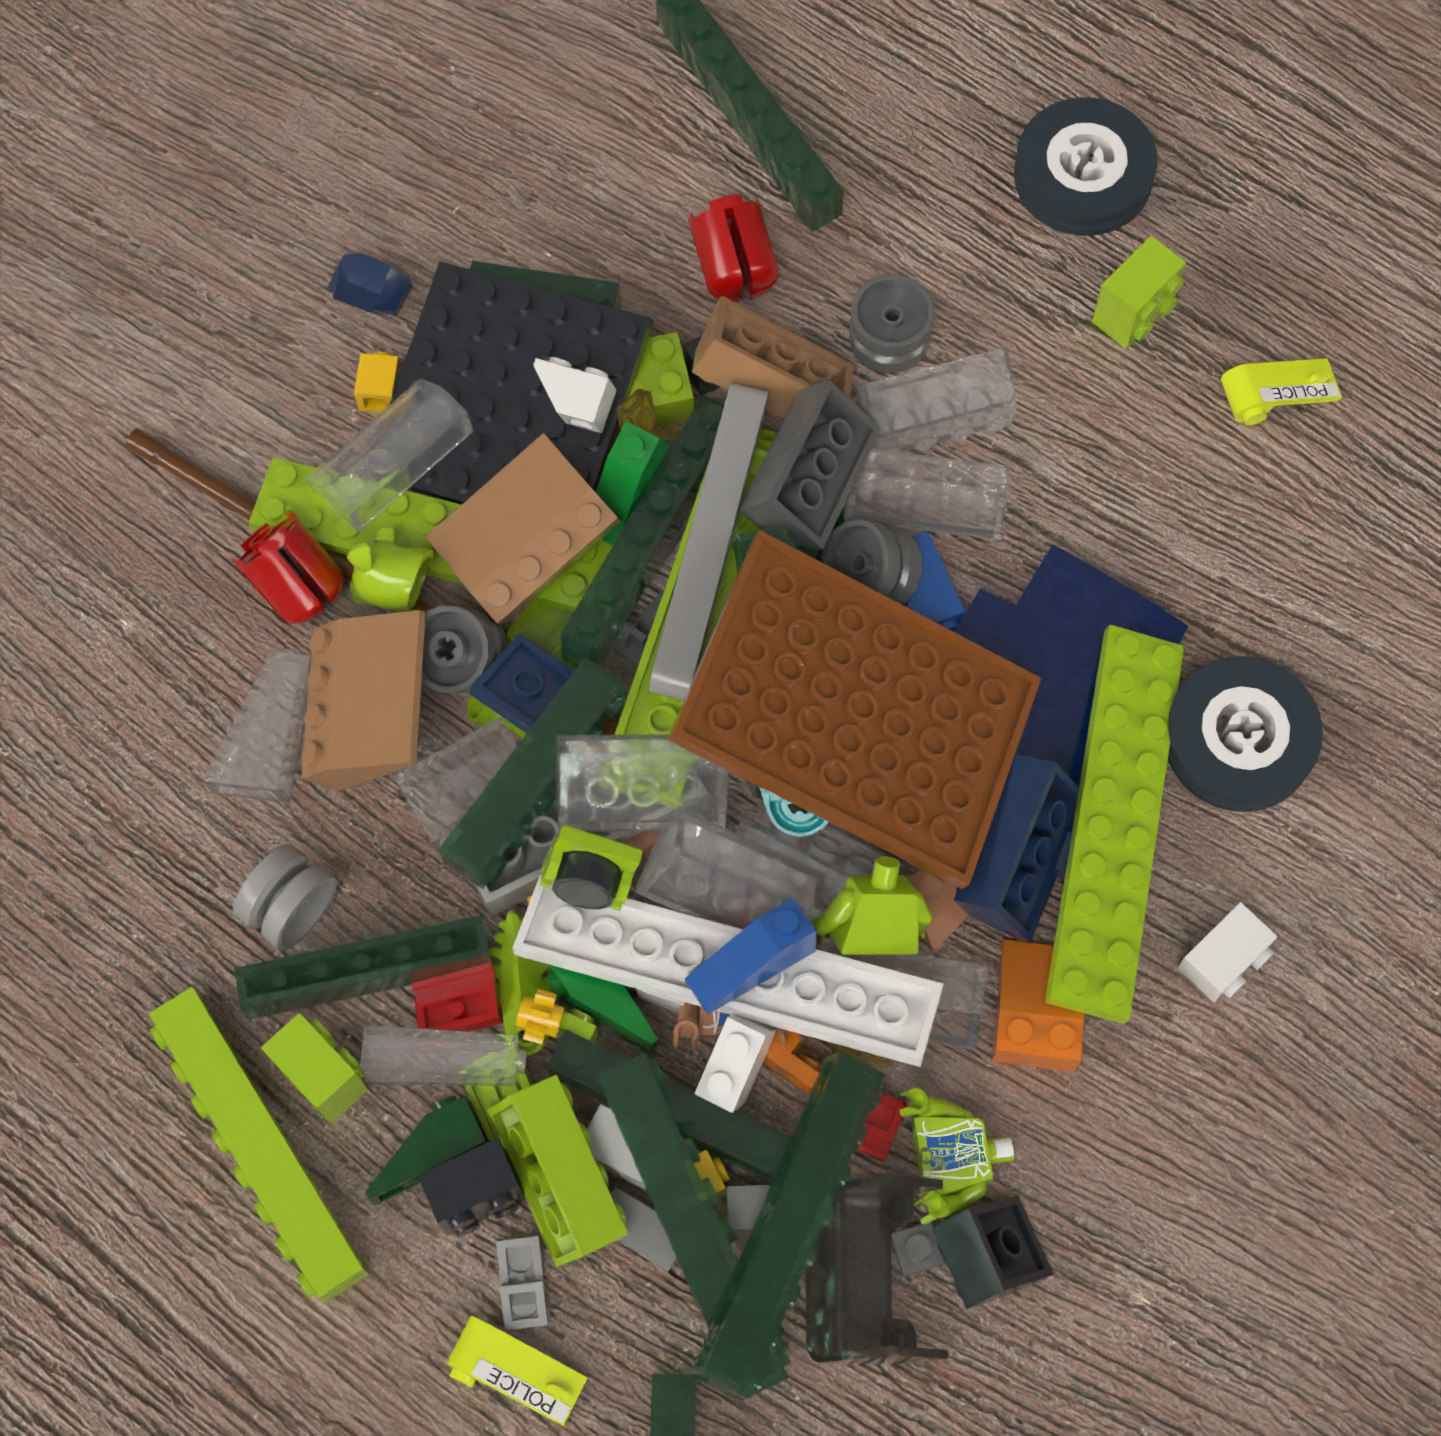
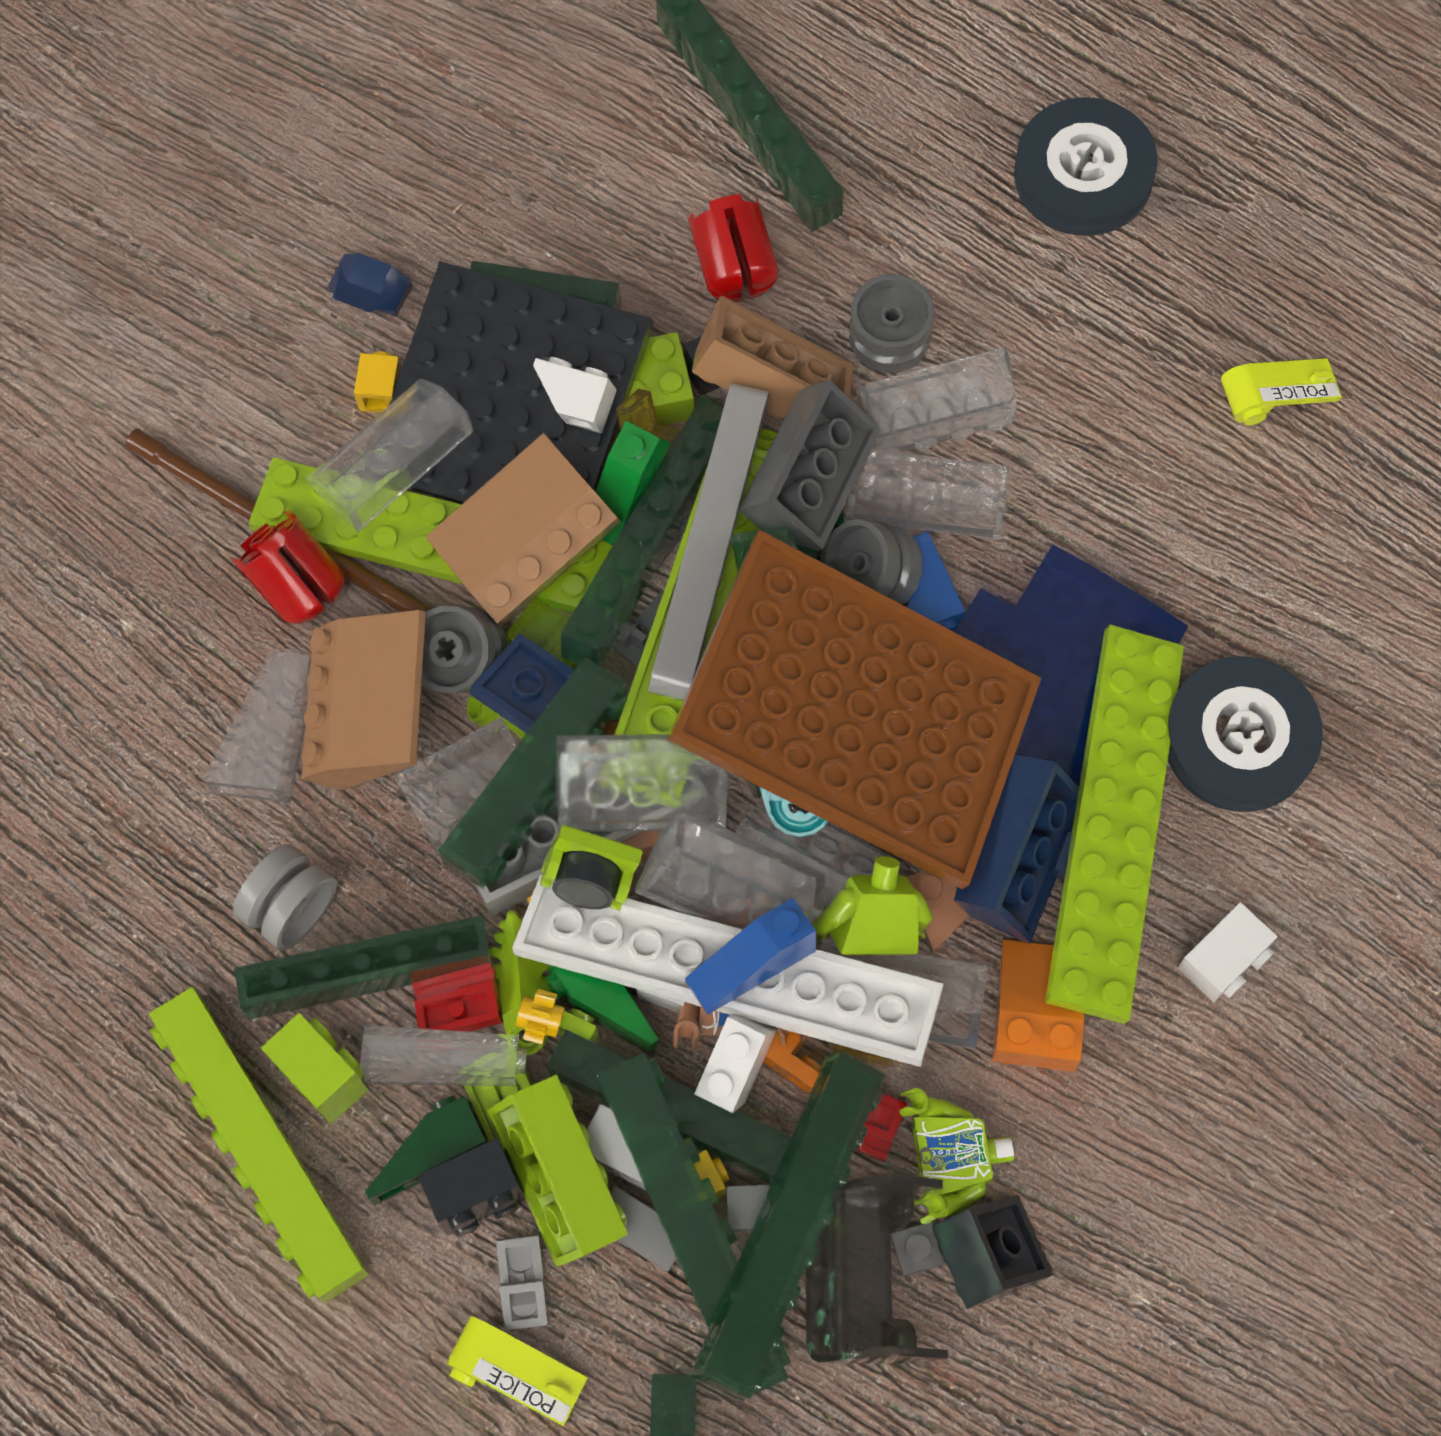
lime piece [346,528,434,612] -> none
lime brick [1092,236,1186,349] -> none

